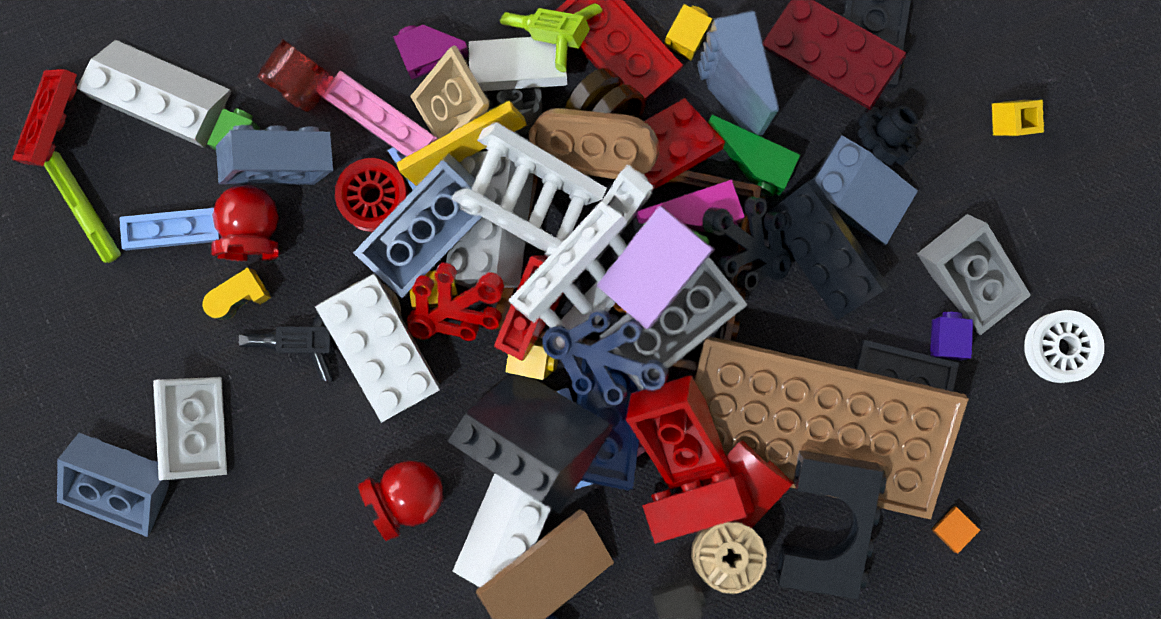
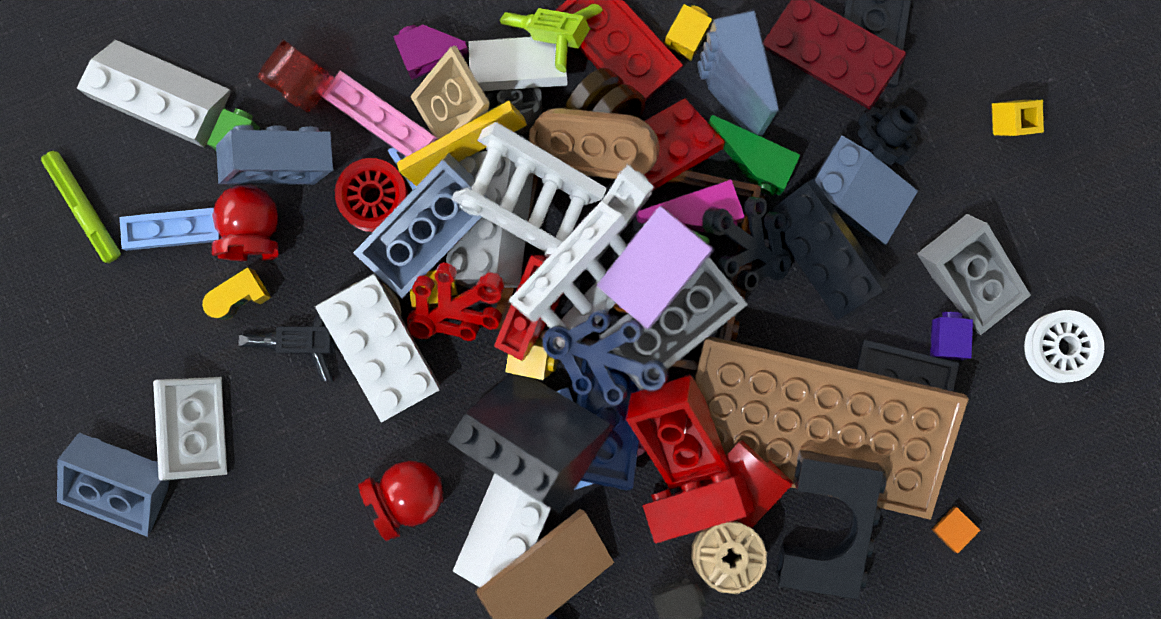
red plate [12,69,77,166] -> none

